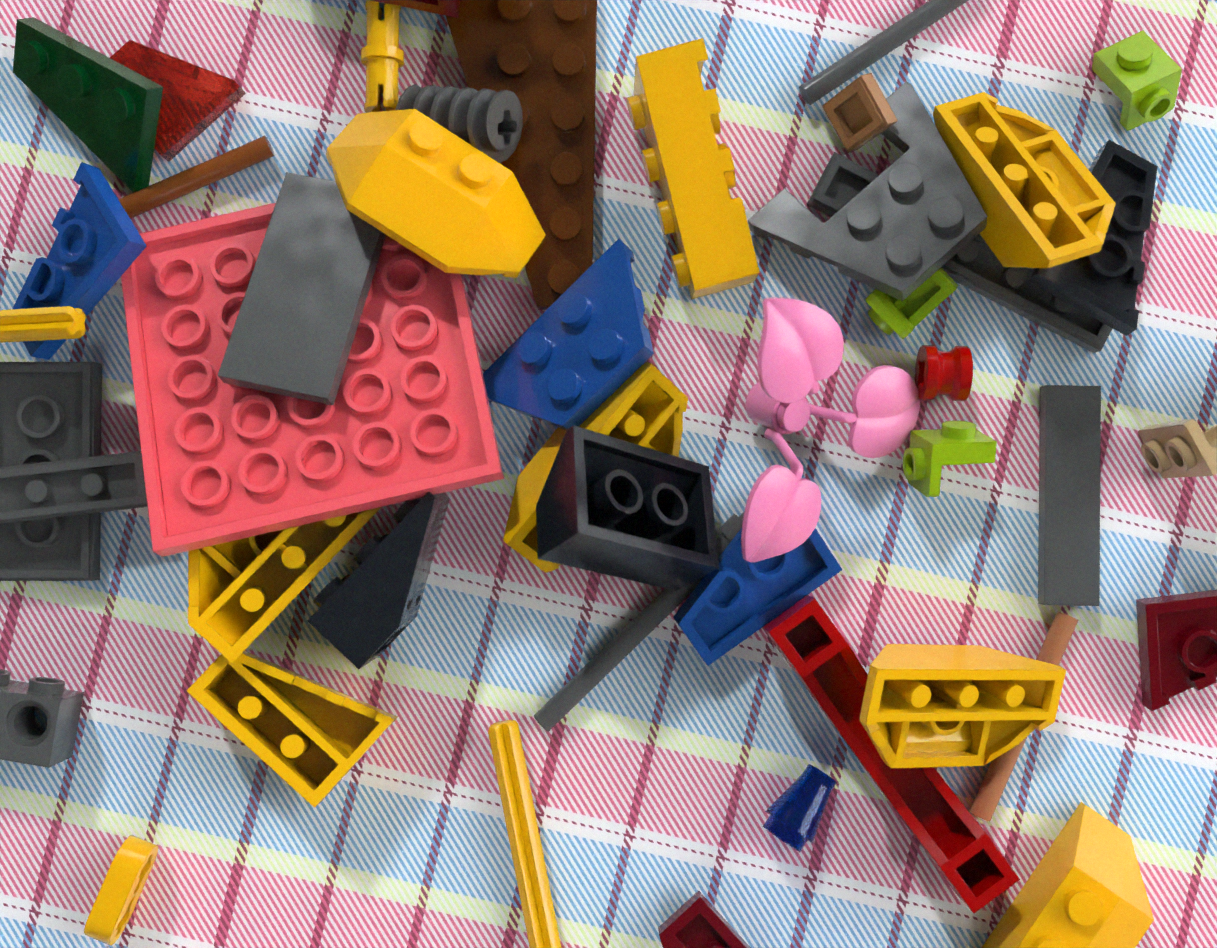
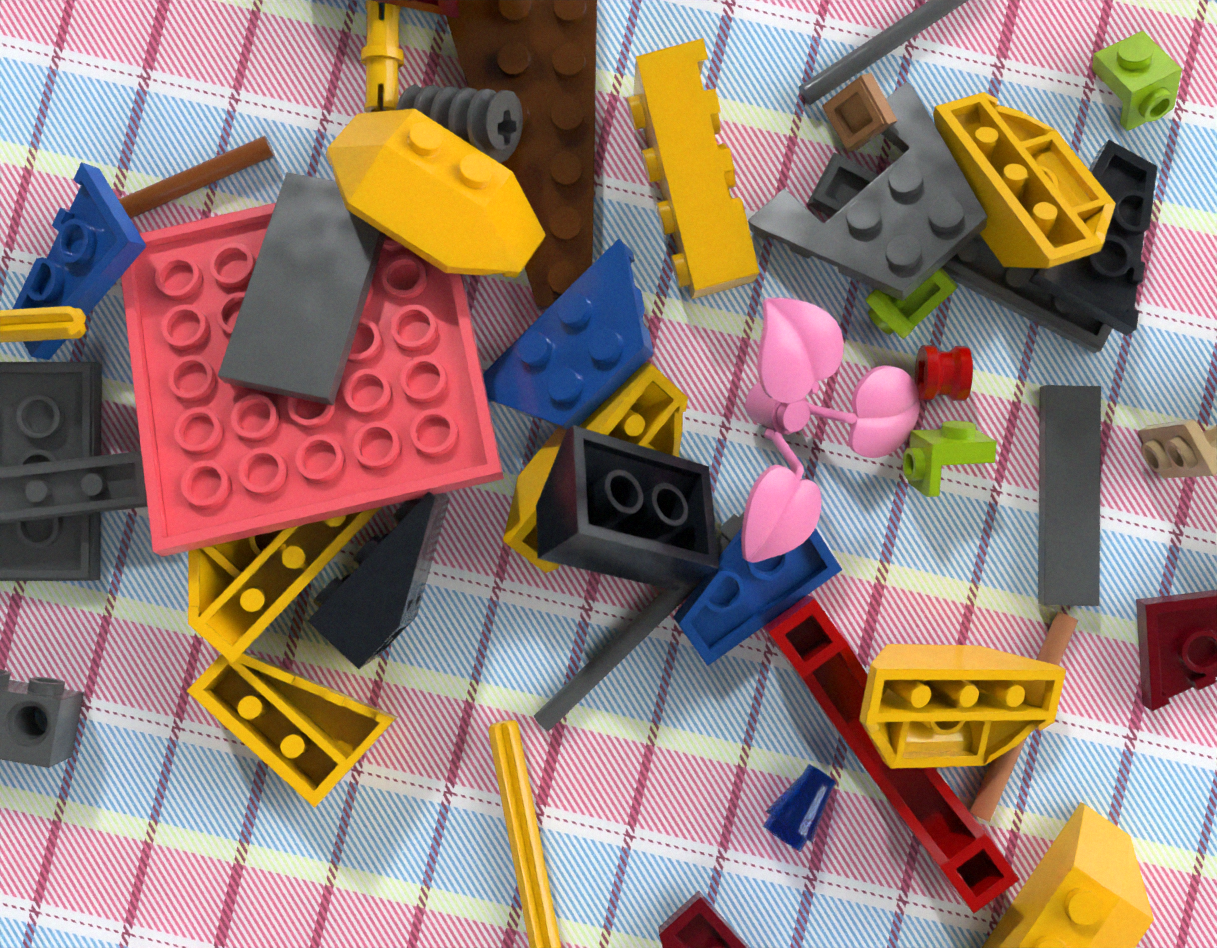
dark green wing [13,17,163,193] -> none
yellow beam [84,835,159,946] -> none
clear red wing [110,40,246,162] -> none

